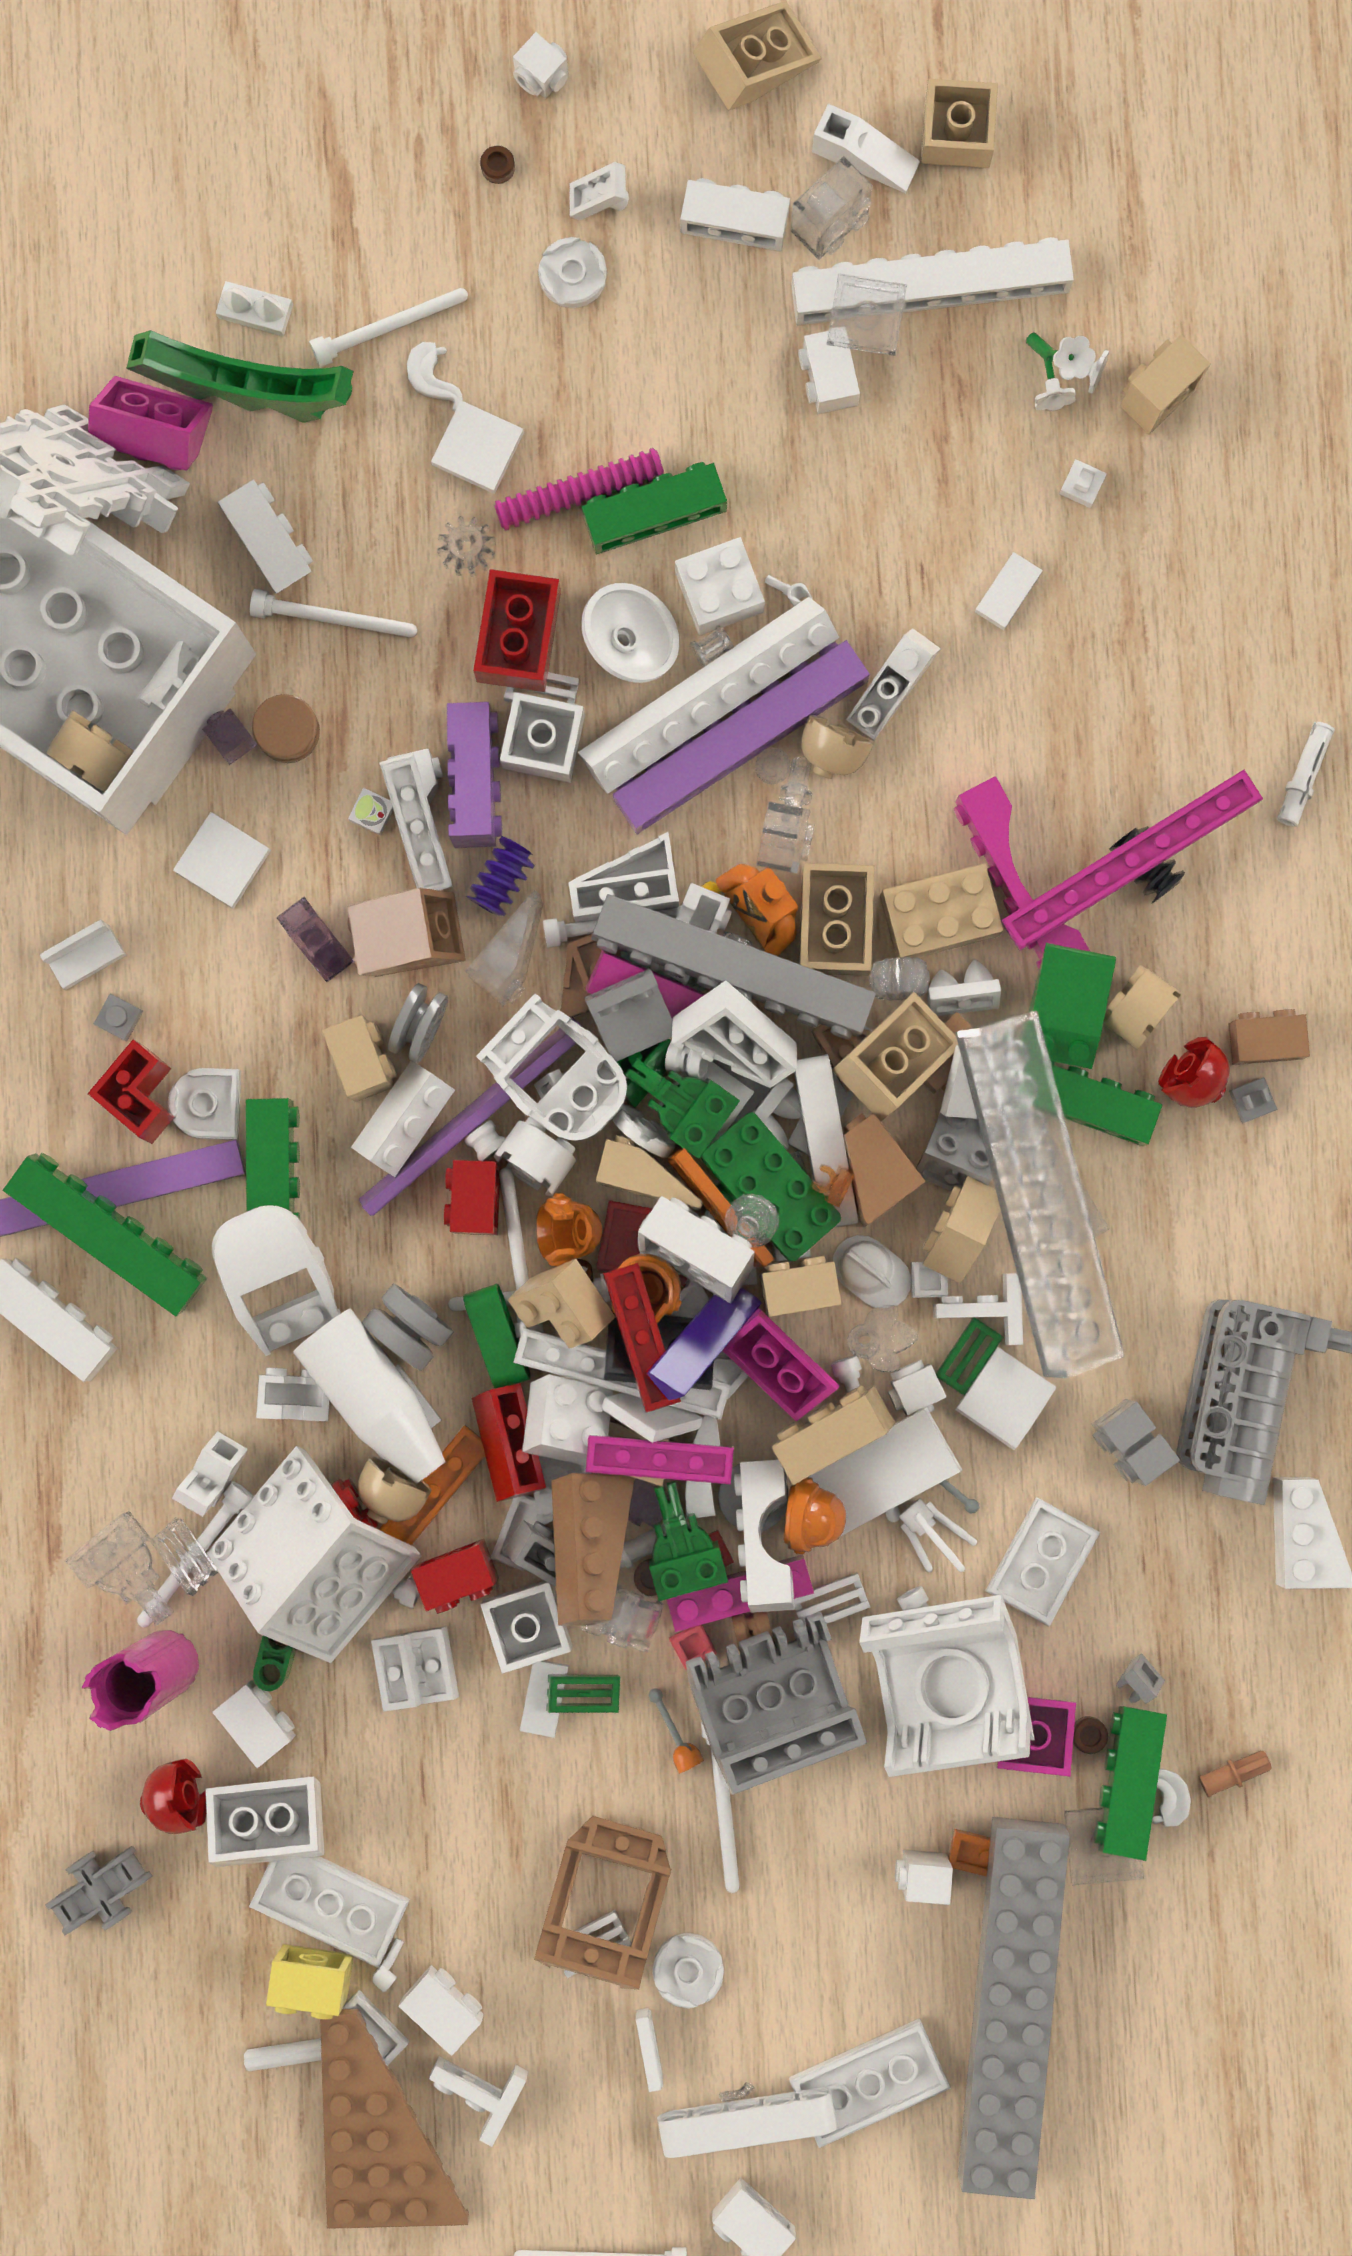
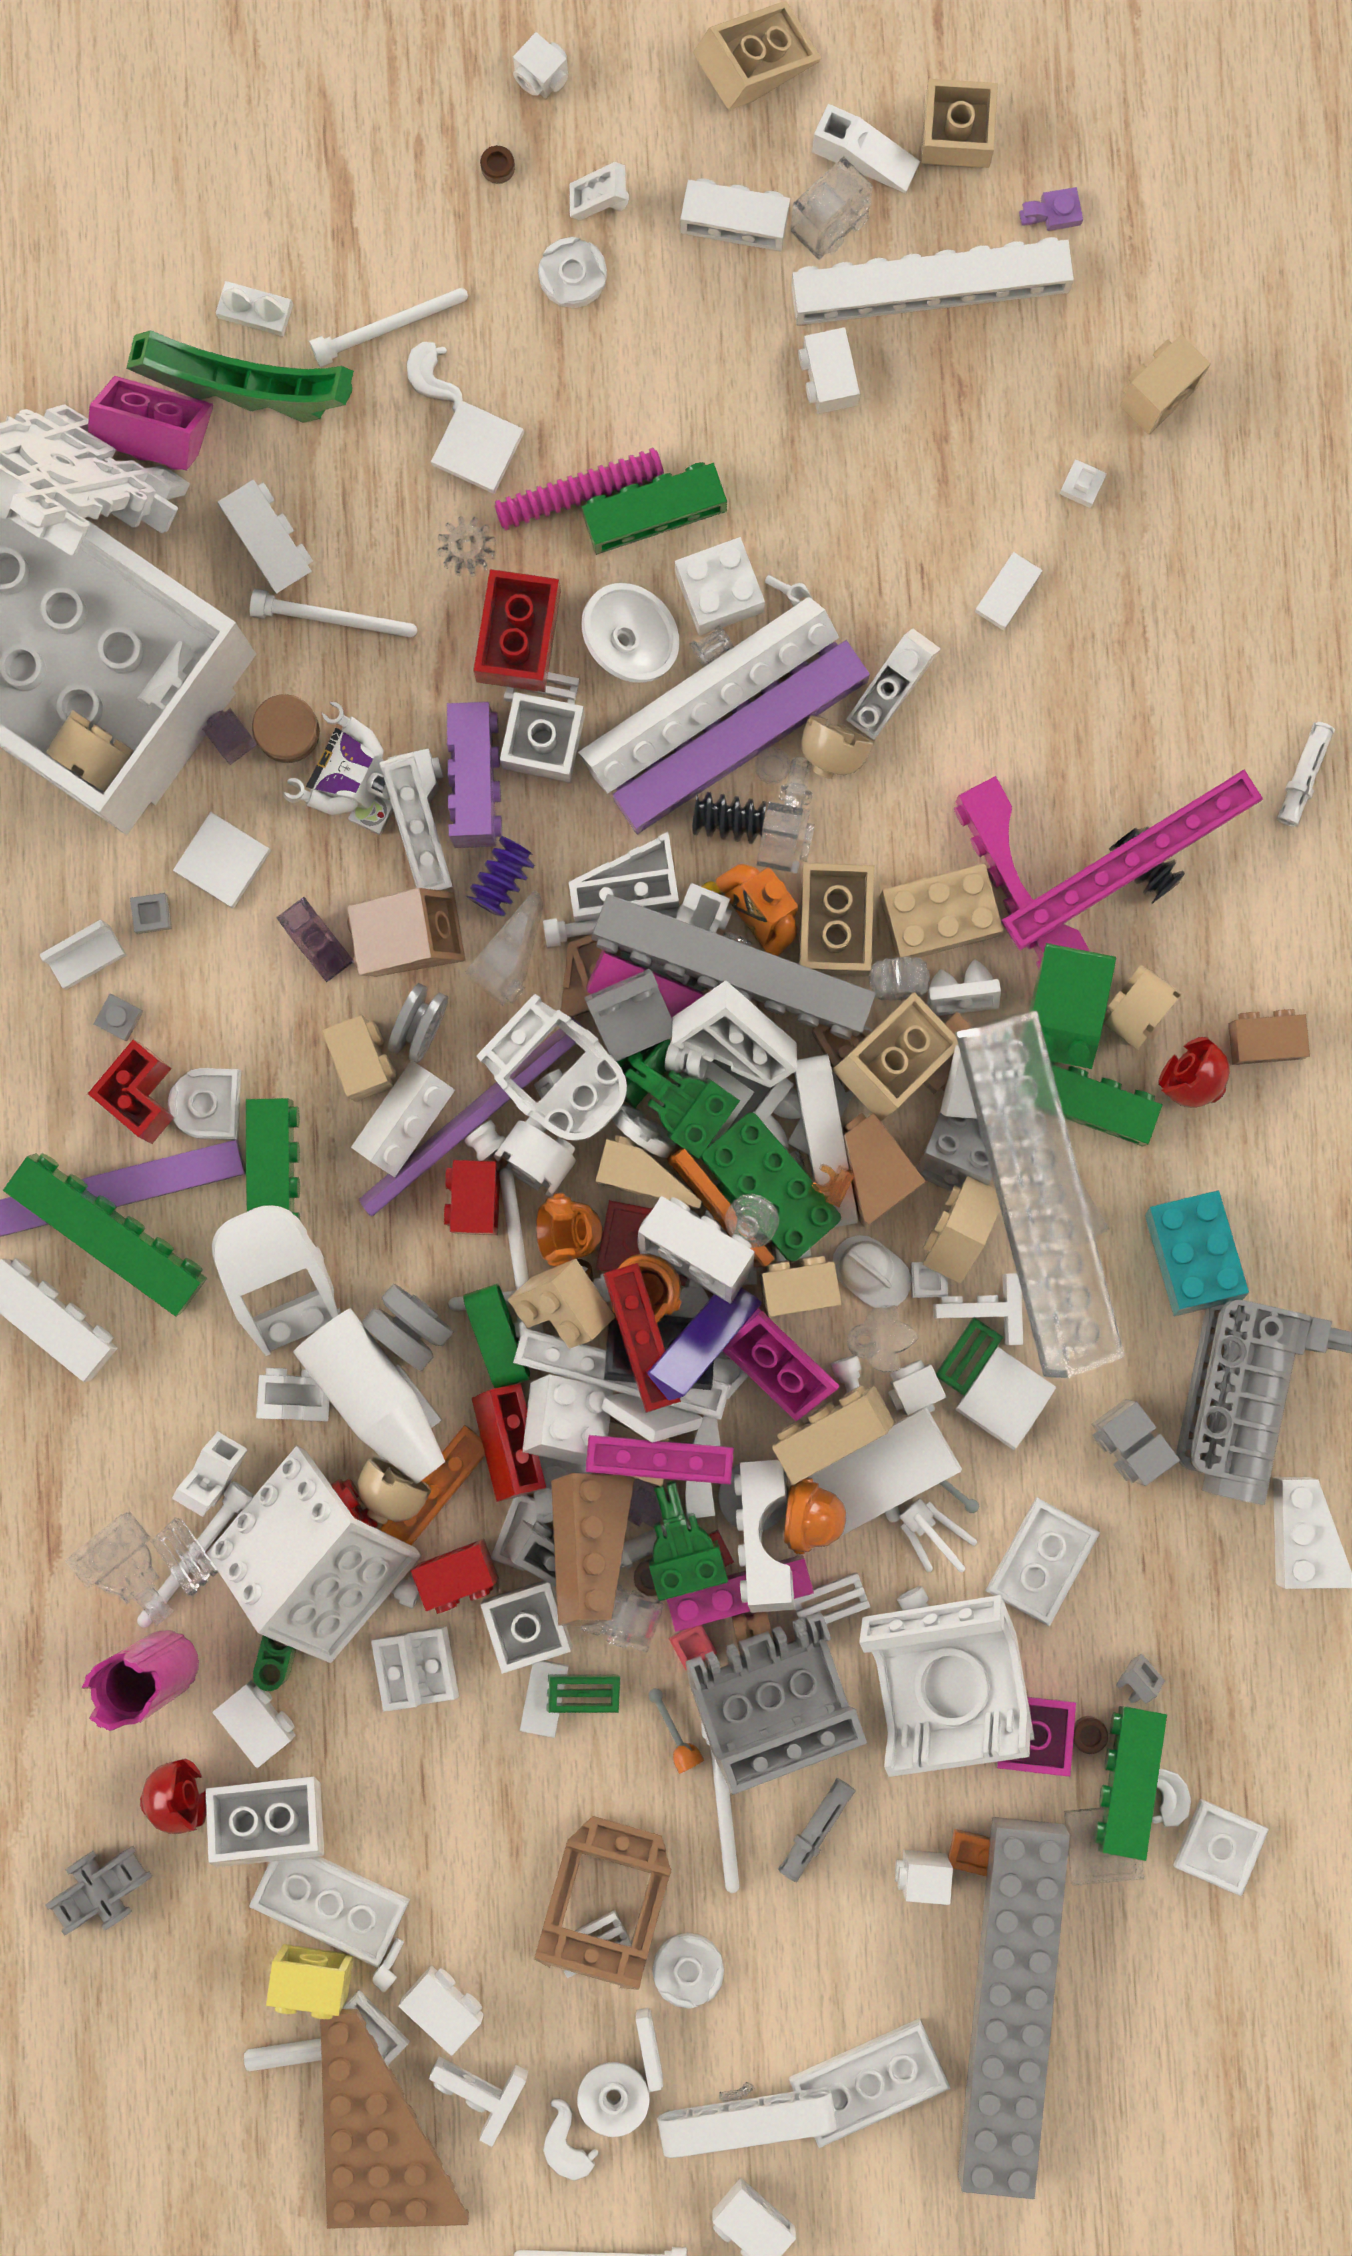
clear tile [827,273,907,356] -> none
white plant [1026,332,1109,411] -> none
nougat axle [1198,1750,1272,1798] -> none
light grey tile [1229,1077,1278,1123] -> none
none -> light grey plate [130,893,172,934]
none -> white torso [283,702,390,815]
none -> white piece [543,2099,598,2181]
none -> white dish [577,2062,650,2137]
none -> black piece [692,792,767,844]
none -> light grey pin [778,1778,856,1883]
none -> medium lavender plate [1019,187,1083,231]
none -> teal brick [1145,1190,1249,1317]
none -> white tile [1173,1799,1269,1896]

